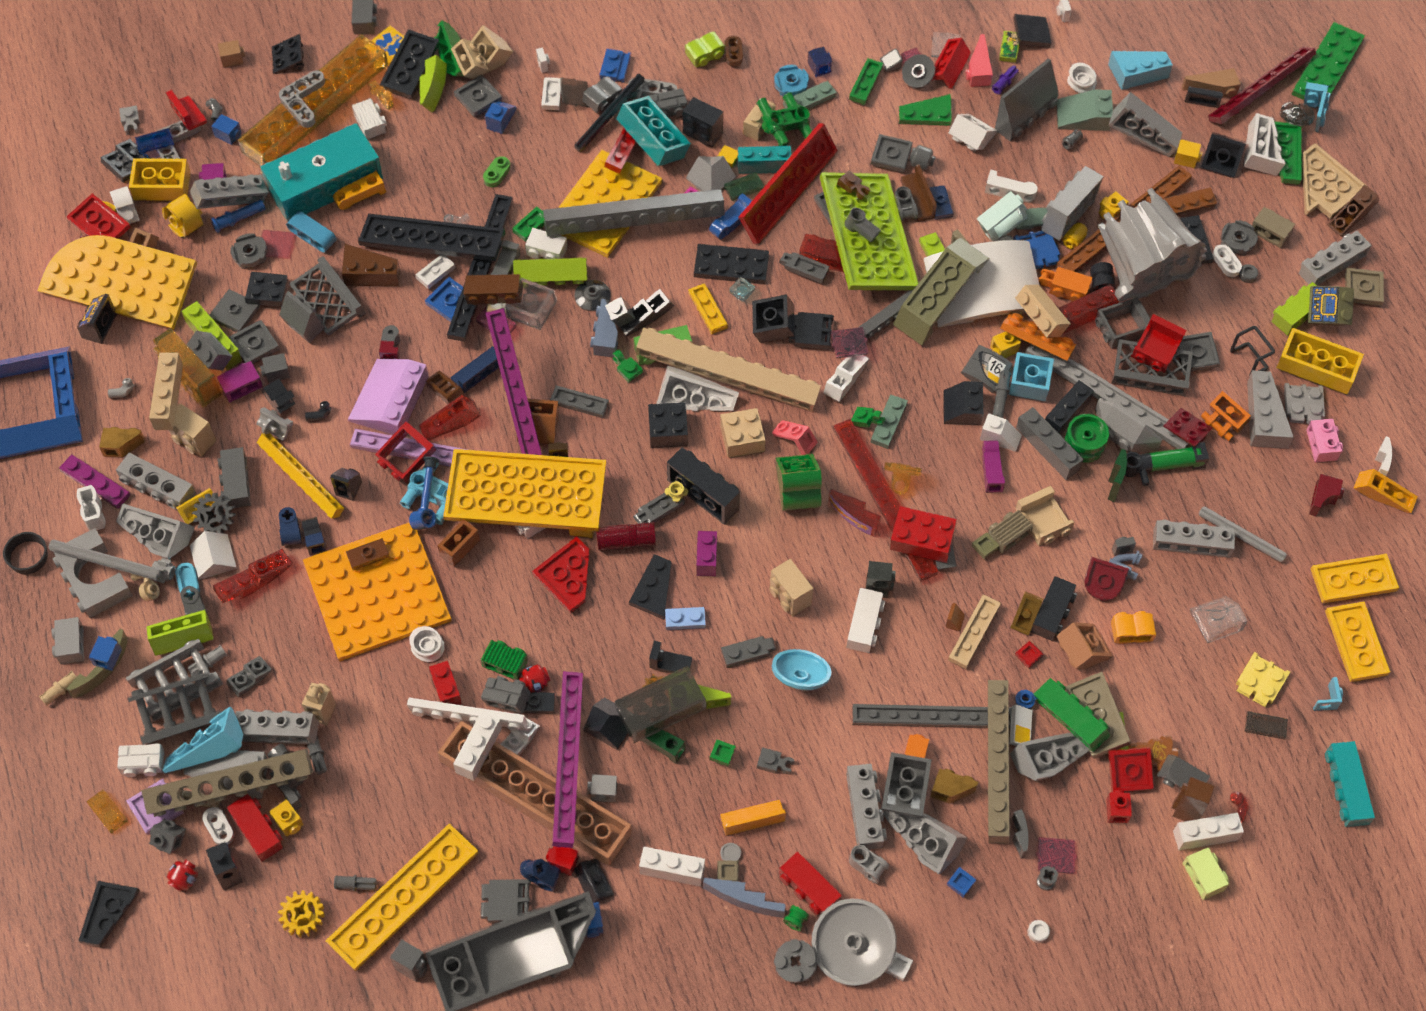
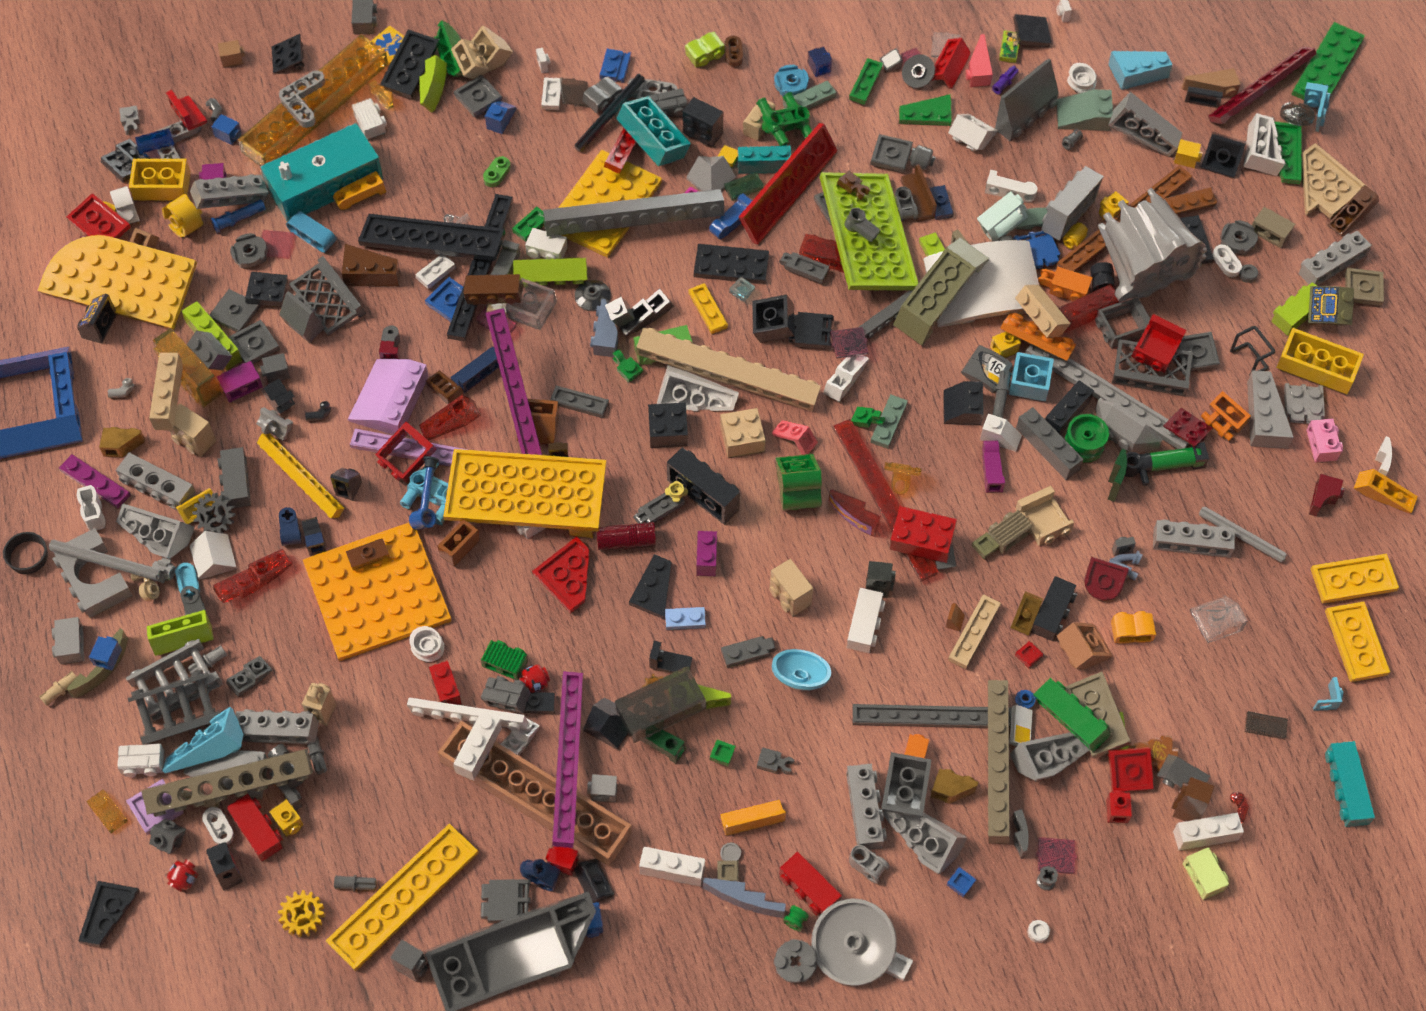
light yellow plate [1236,652,1290,707] -> none

